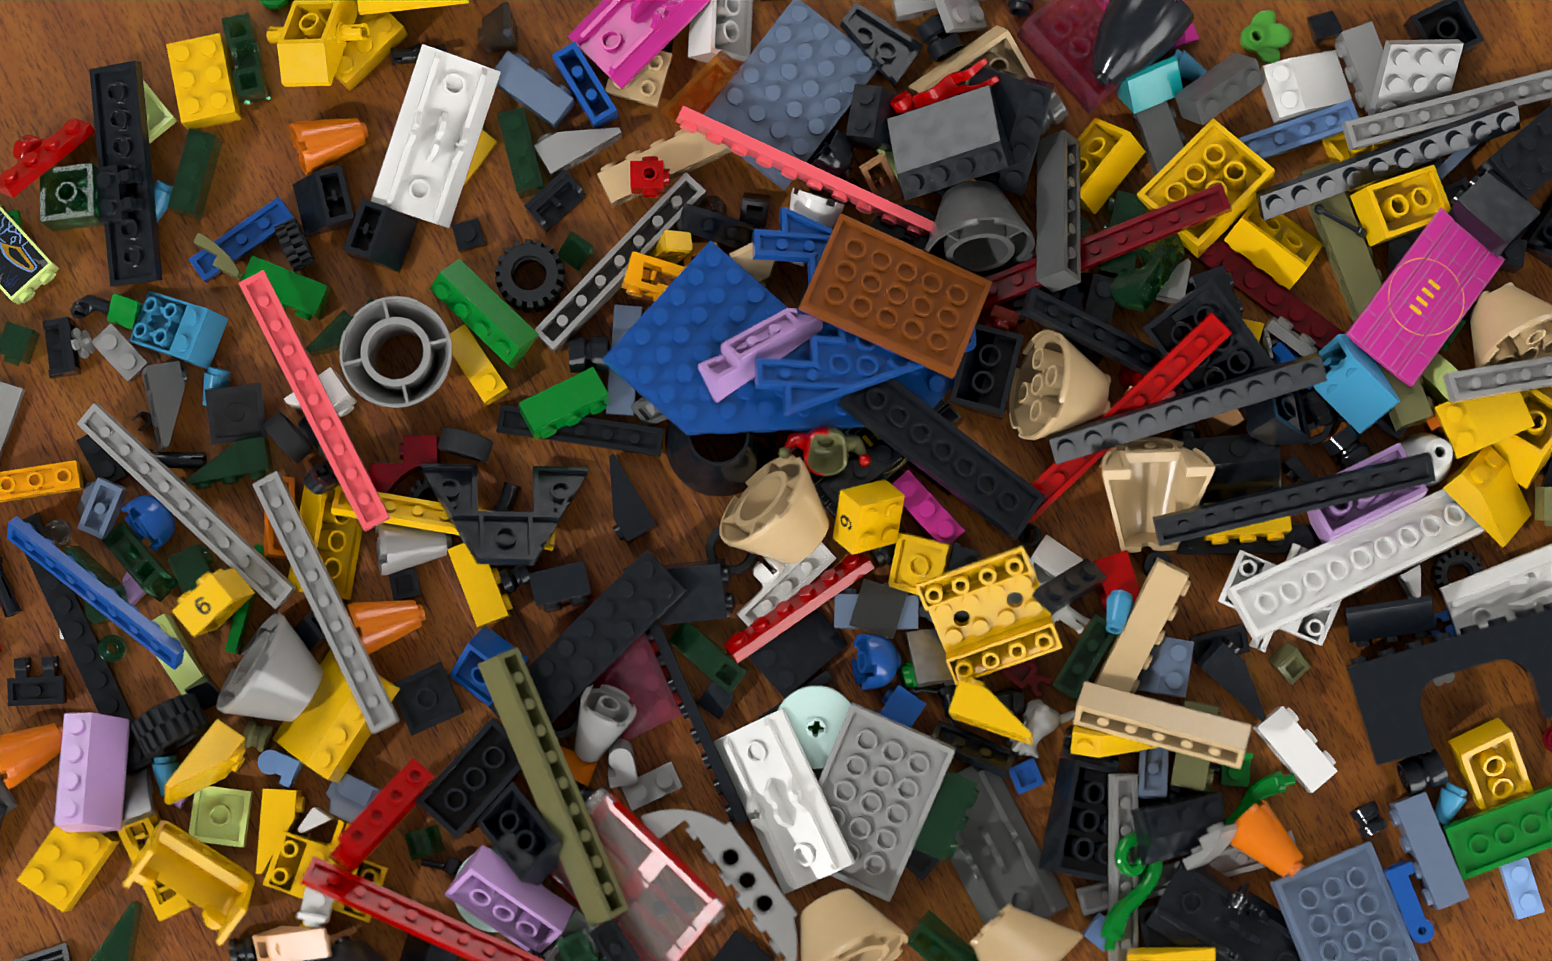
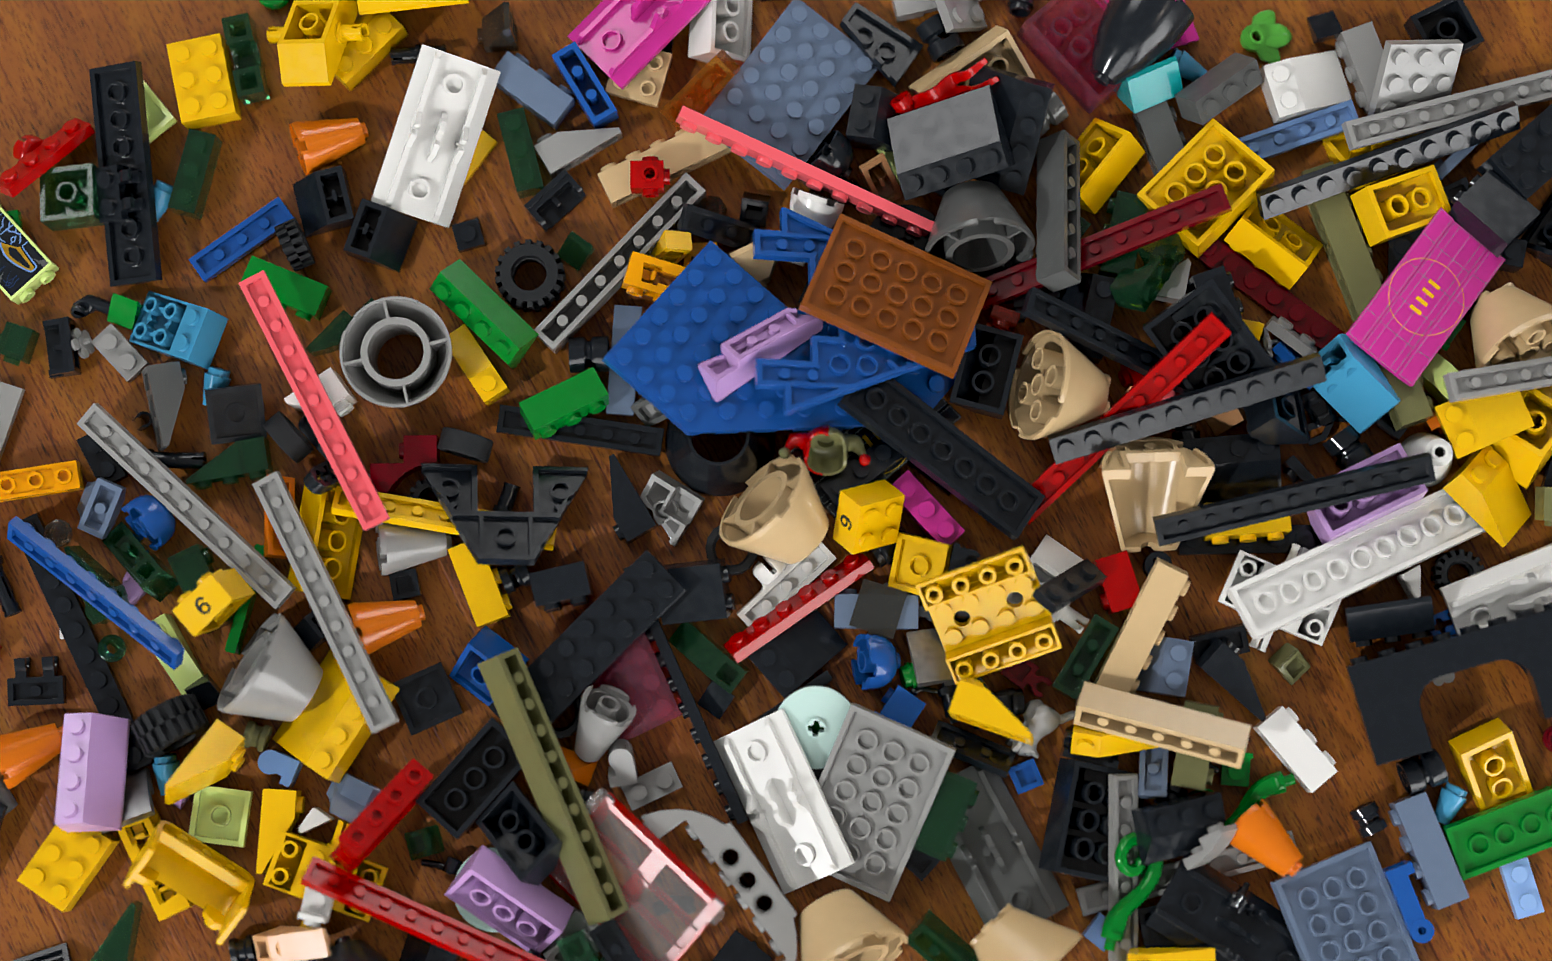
olive slope [193,233,243,281] -> none
black hinge [1019,524,1042,547] -> none
dark azure cone [1106,590,1134,634] -> none
black hinge [1314,204,1367,238] -> none
none -> light grey slope [640,470,705,547]

